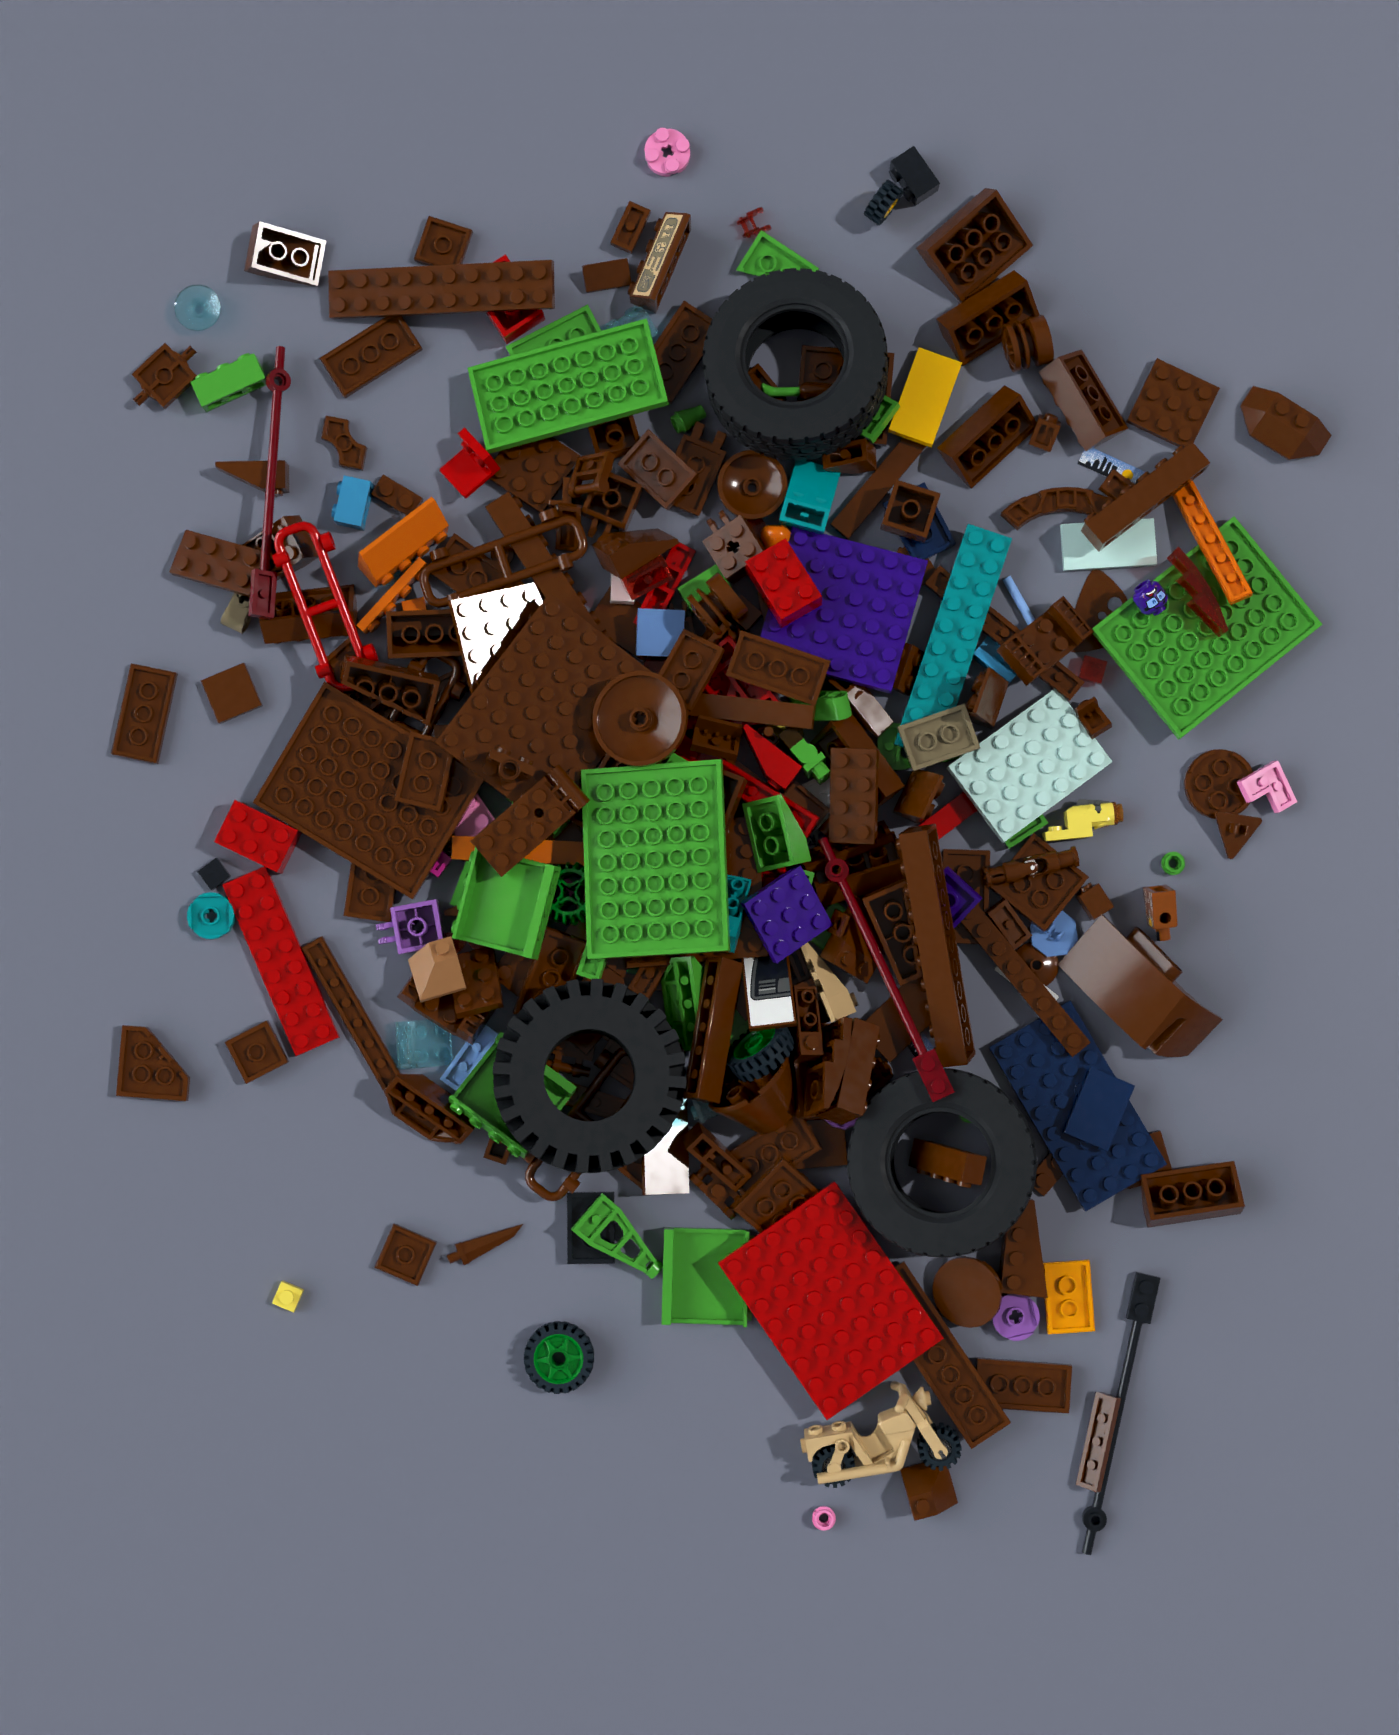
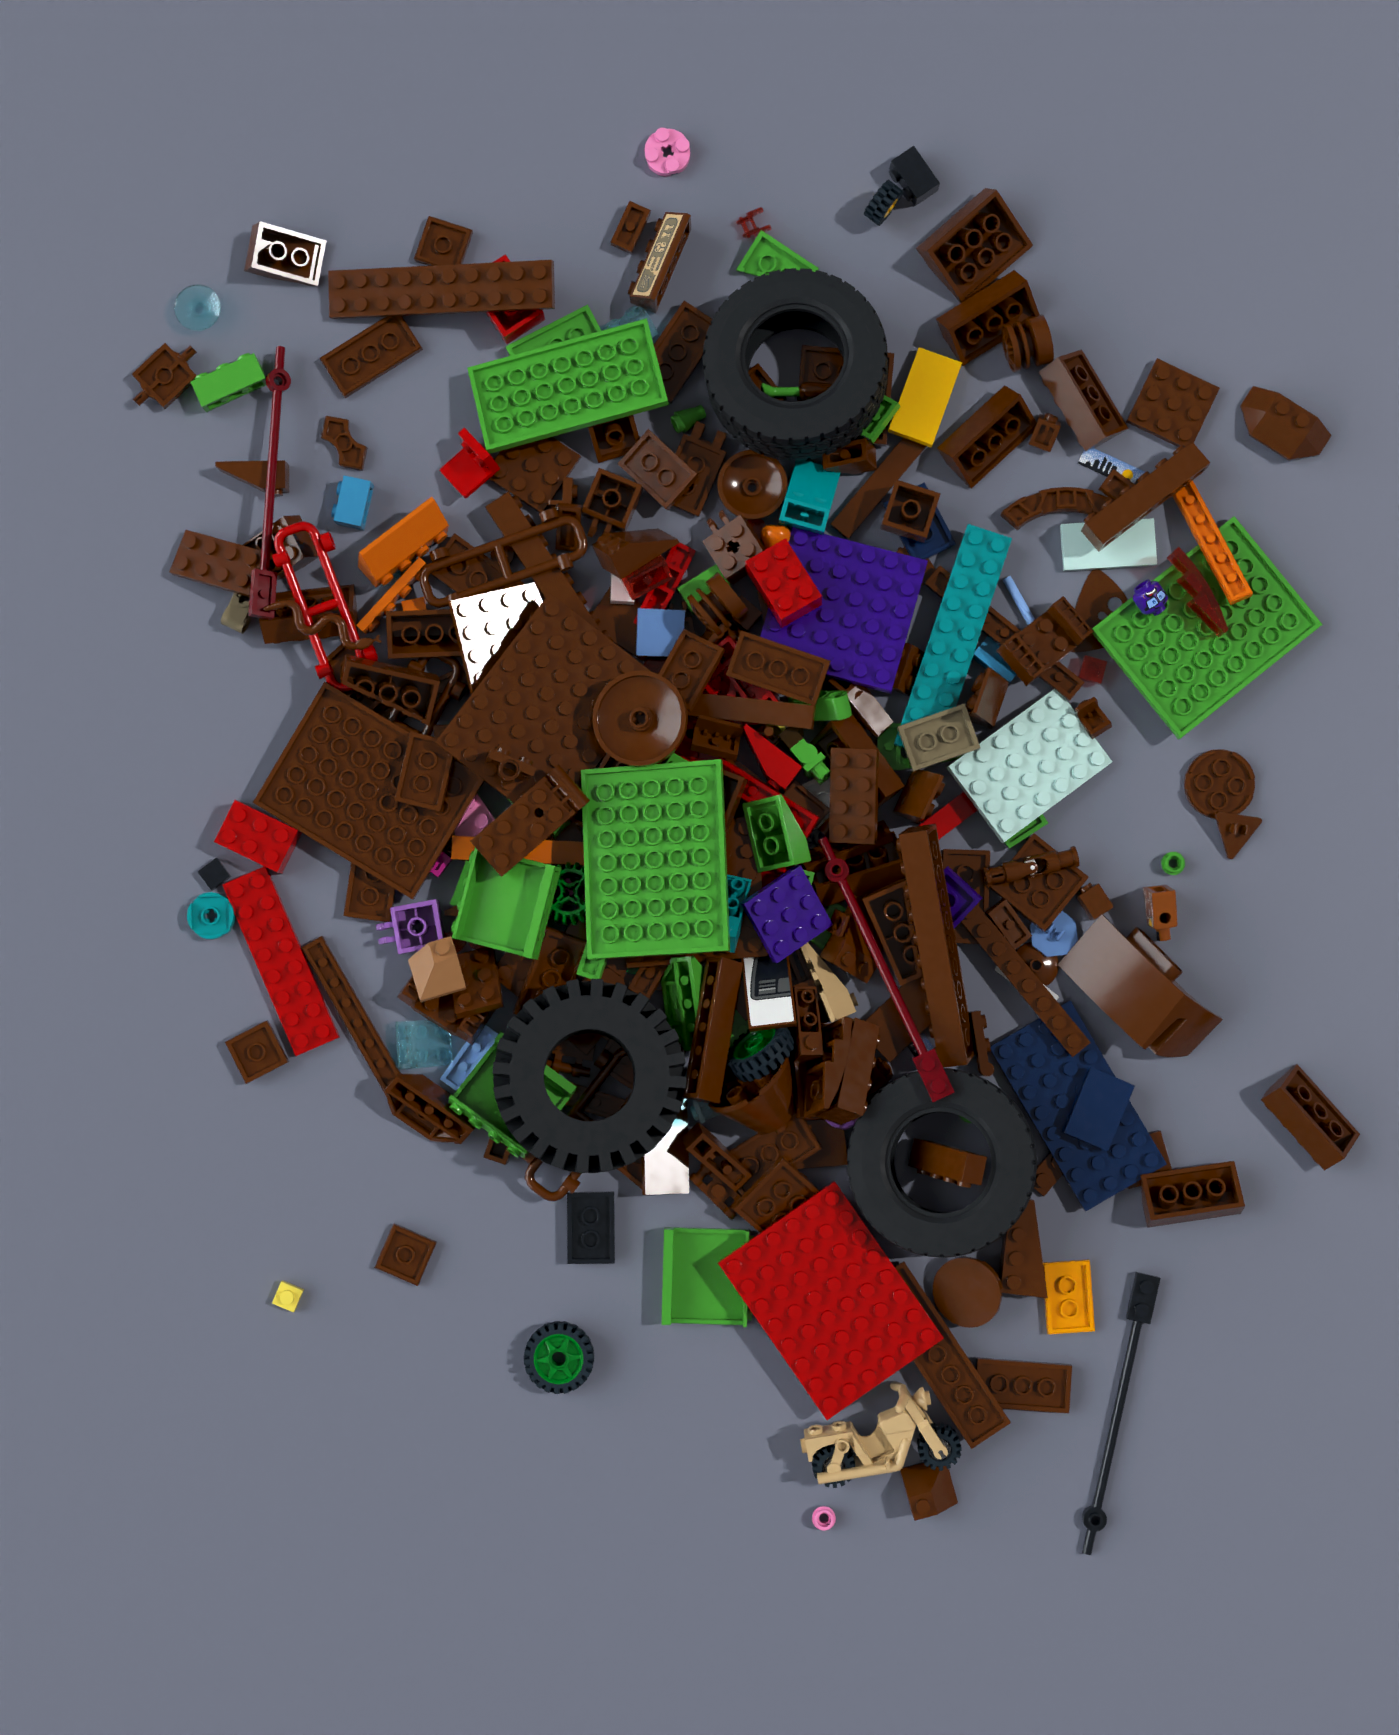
reddish brown tile [111,663,178,764] -> none
reddish brown plate [116,1025,190,1101] -> none
reddish brown tile [201,663,263,724] -> none
reddish brown plate [371,474,424,516] -> none
reddish brown bar [447,1224,523,1265] -> none
reddish brown plate [568,451,615,498] -> none
bright green plate [571,1193,663,1279] -> none
reddish brown slope [582,258,631,293] -> none
medium lavender plate [992,1293,1040,1341] -> none
light yellow plate [1042,799,1123,842] -> none
plate [1076,1392,1121,1492] -> none
bright pink plate [1237,760,1297,813] -> none
none -> reddish brown animal [263,599,382,650]
none -> reddish brown plate [969,1010,994,1076]
none -> reddish brown slope [1261,1064,1360,1171]

